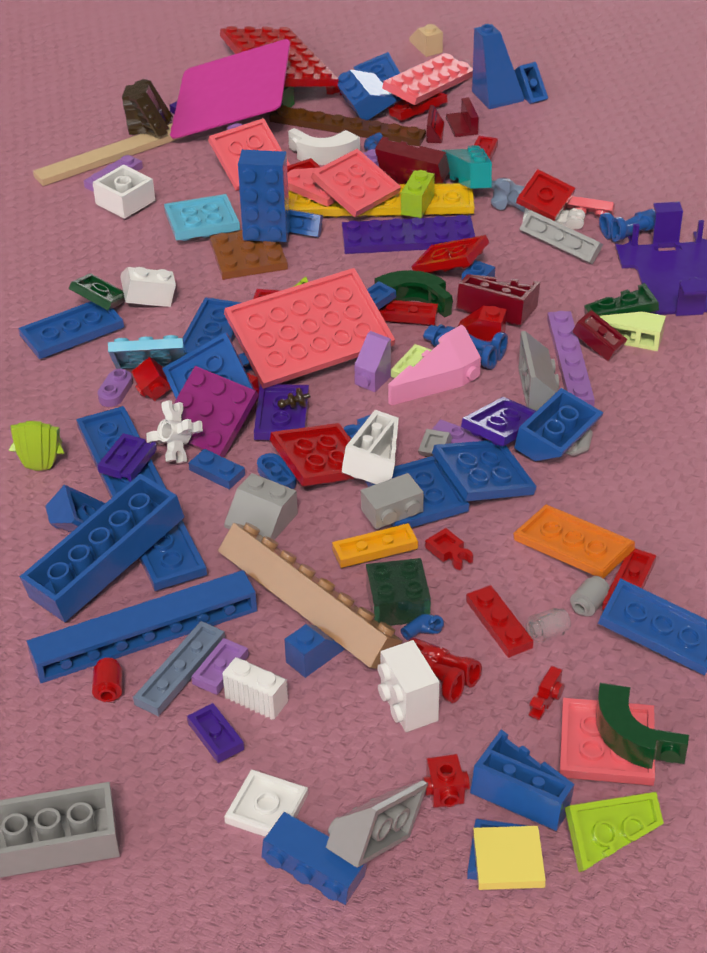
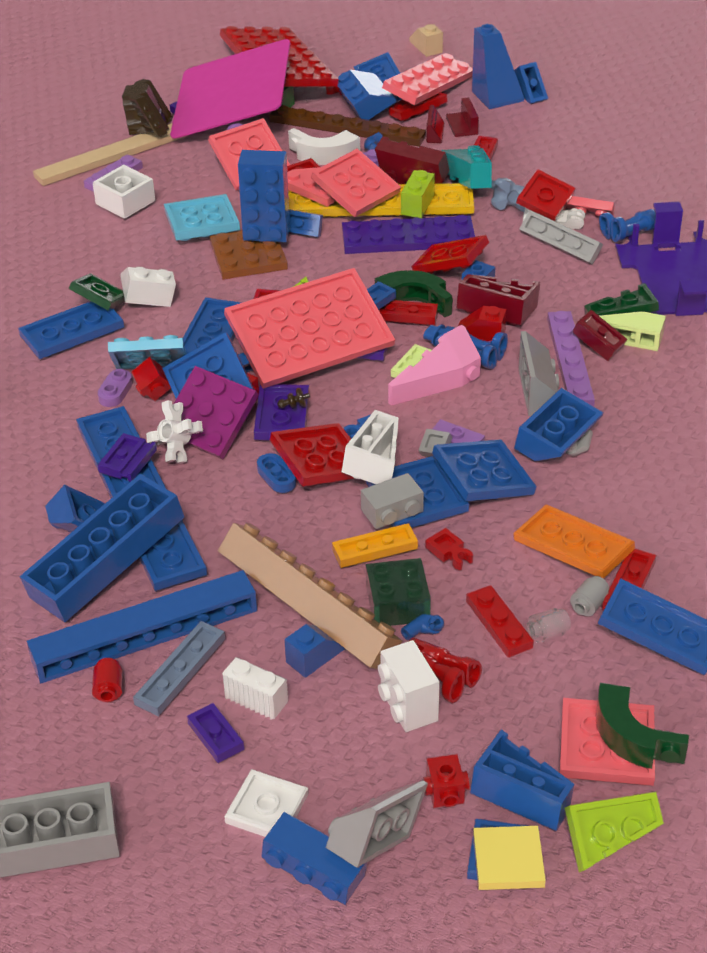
lime hair [8,421,65,471] -> none
blue plate [188,449,245,490] -> none
medium lavender plate [191,638,249,695] -> none
light grey slope [224,473,298,540] -> none
medium lavender slope [354,331,391,392] -> none
dark purple plate [461,397,536,446] -> none
red plate [529,666,565,720] -> none

